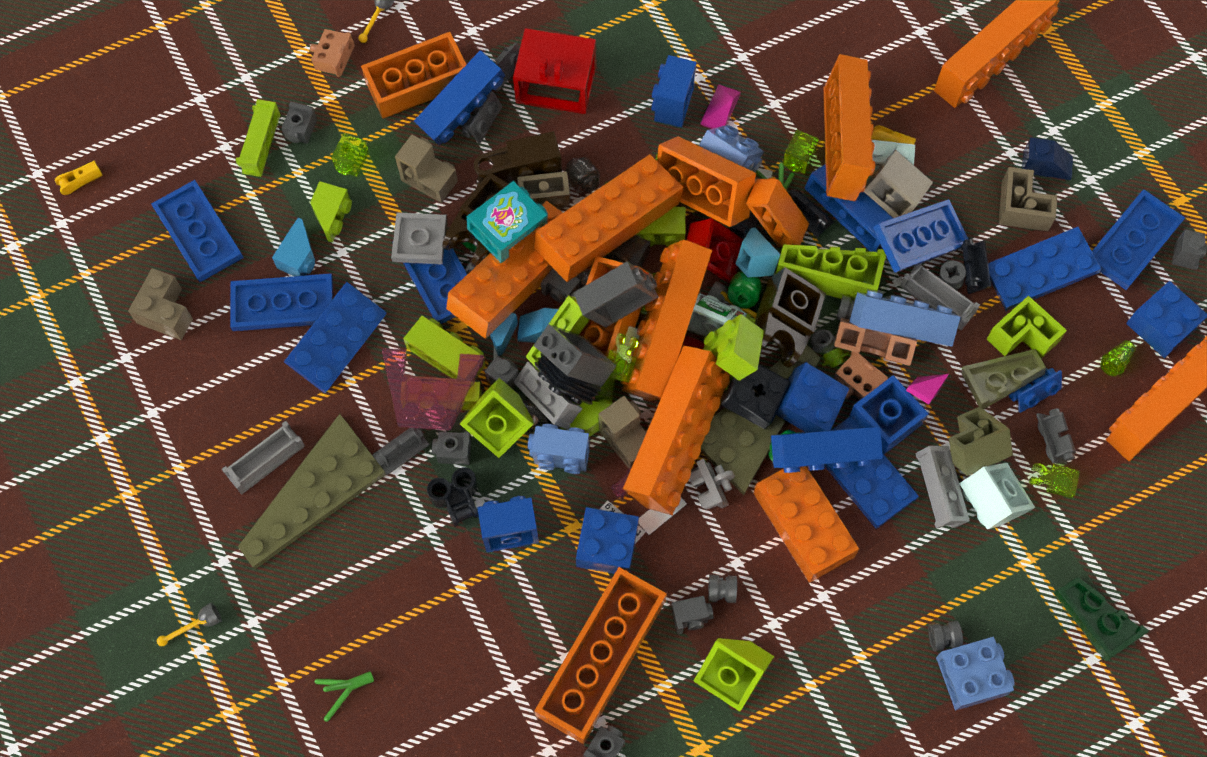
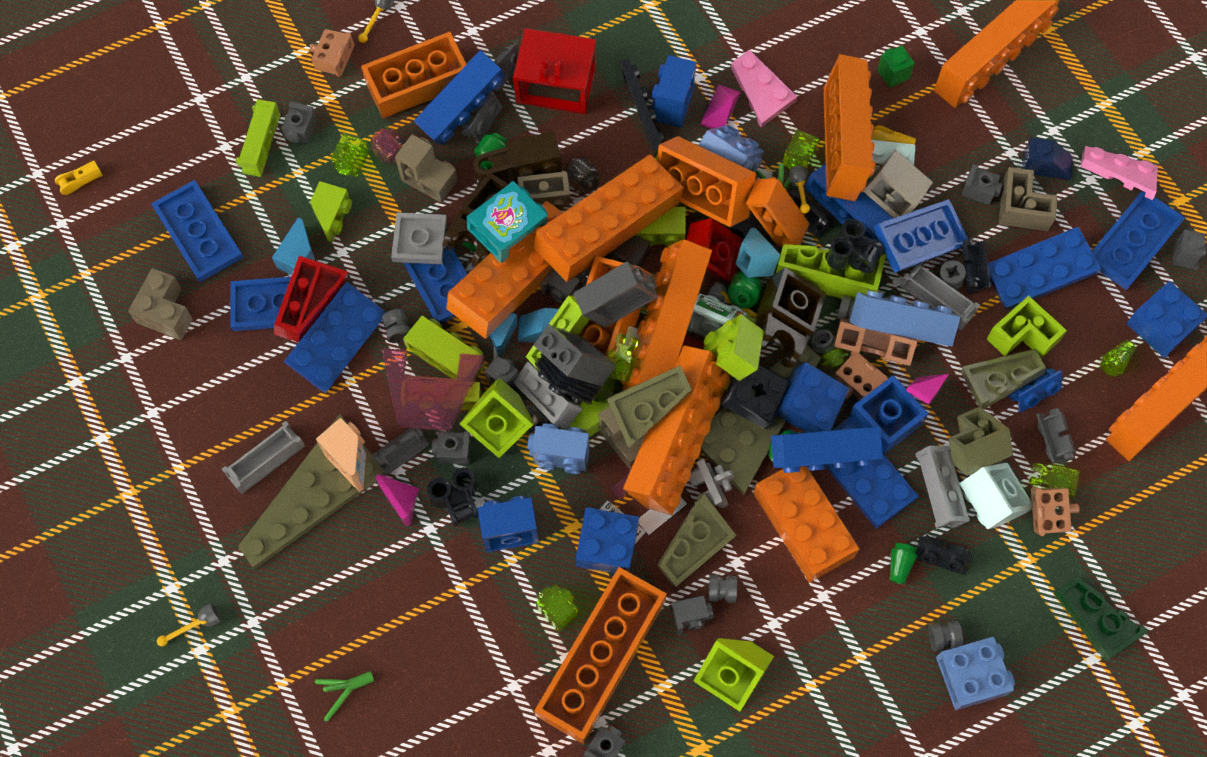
none -> red wedge [274,256,348,342]
none -> light nougat slope [316,418,366,492]
none -> clear pink head [370,128,406,164]
none -> dark pink slope [375,474,419,527]
none -> dark grey wheel [382,309,410,343]
none -> green head [474,133,507,170]
none -> clear neon green brick [535,585,578,632]
none -> olive wing [607,365,692,448]
none -> black wing [620,58,665,156]
none -> olive wing [657,493,736,587]
none -> bright pink wing [731,50,797,128]
none -> dark grey hinge [788,166,810,213]
none -> black piece [827,219,885,273]
none -> green brick [877,45,915,88]
none -> green cone [889,543,918,585]
none -> black hinge [916,534,973,575]
none -> dark grey brick [961,164,1003,205]
none -> nougat piece [1031,486,1079,536]
none -> bright pink wing [1081,146,1158,200]

